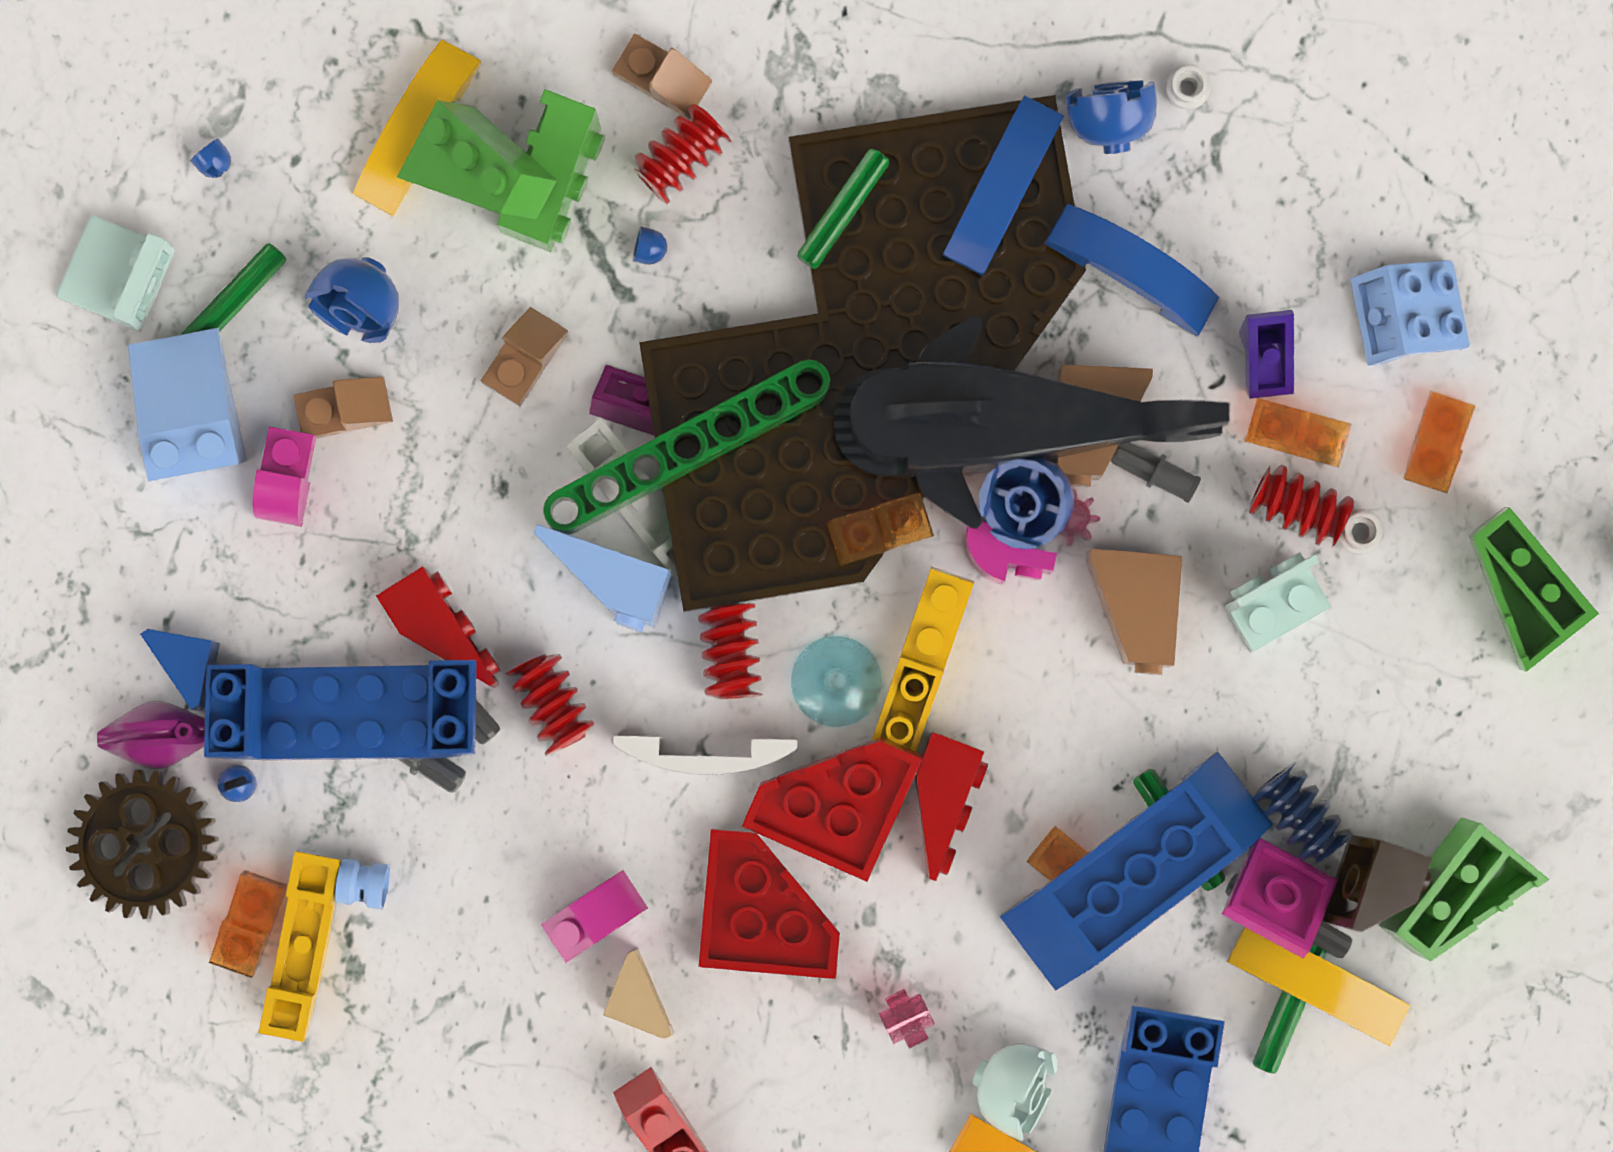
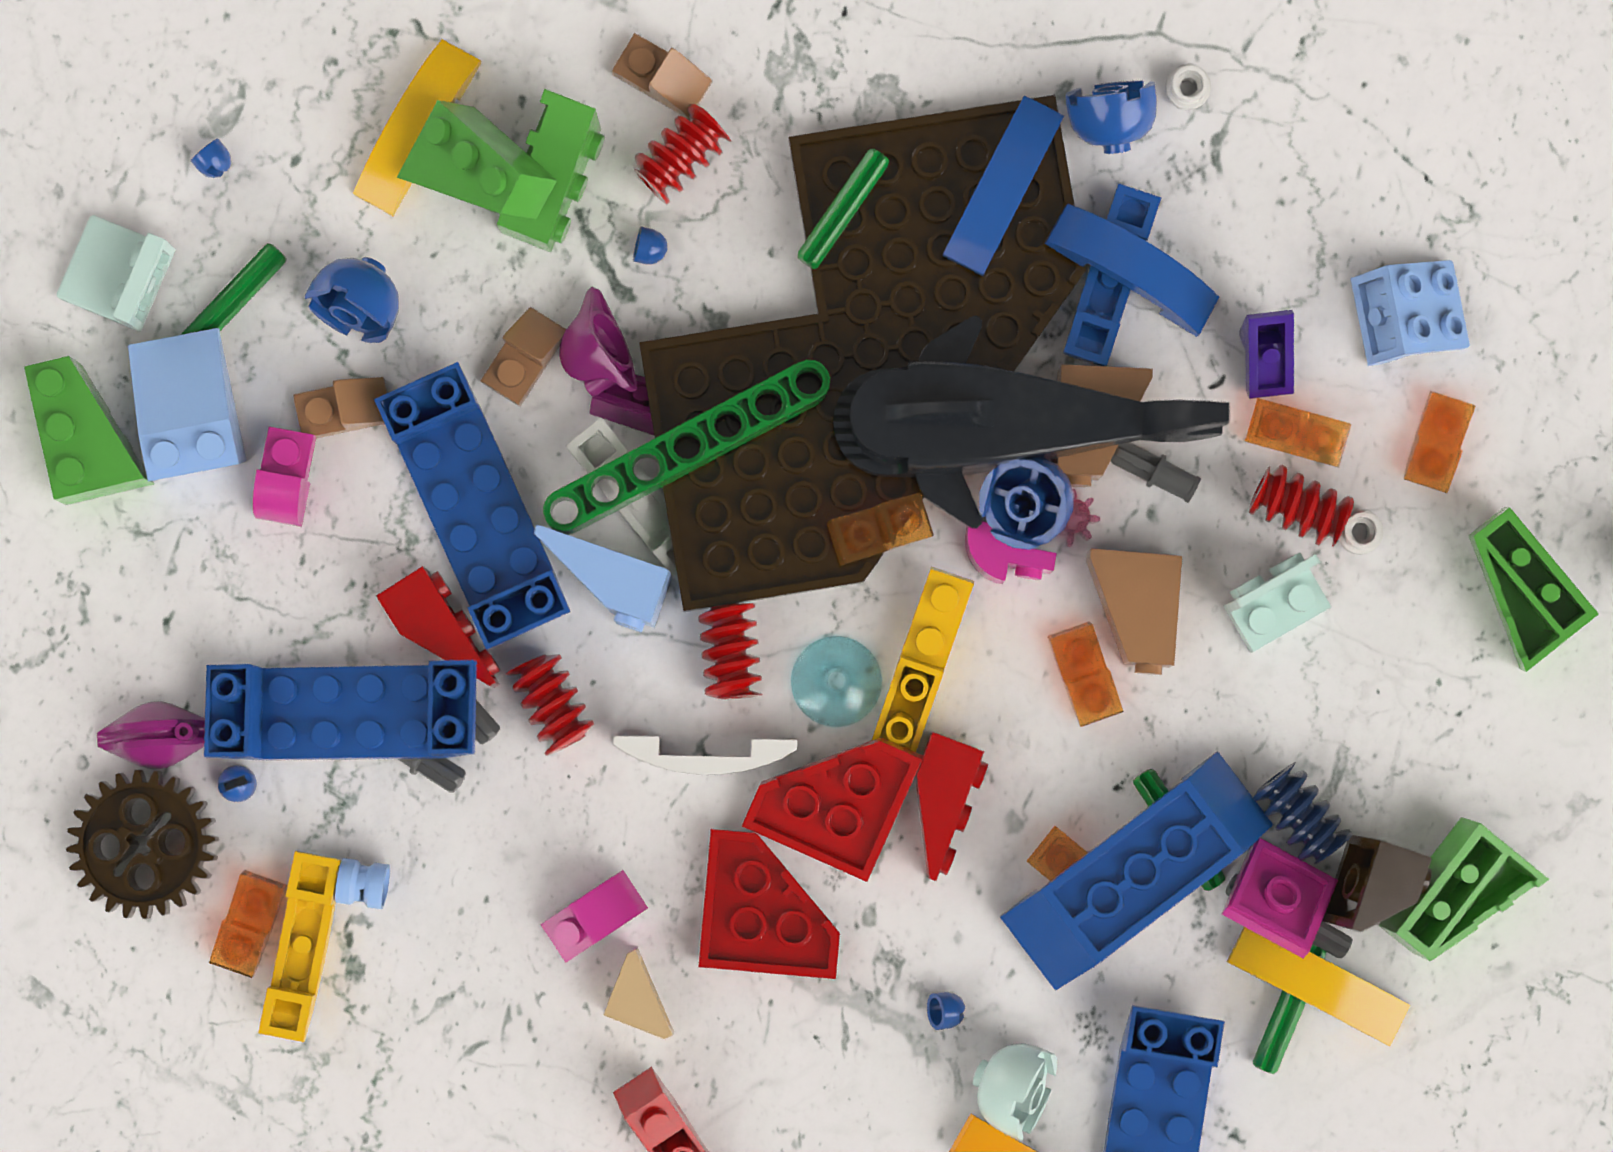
blue slope [140,629,220,711] -> none
clear pink gear [878,989,935,1049] -> none
none -> bright green wedge [24,356,155,505]
none -> blue slope [374,362,571,650]
none -> magenta hat [559,286,637,397]
none -> blue hinge [927,992,965,1030]
none -> clear orange slope [1047,621,1124,727]
none -> blue slope [1063,184,1162,367]

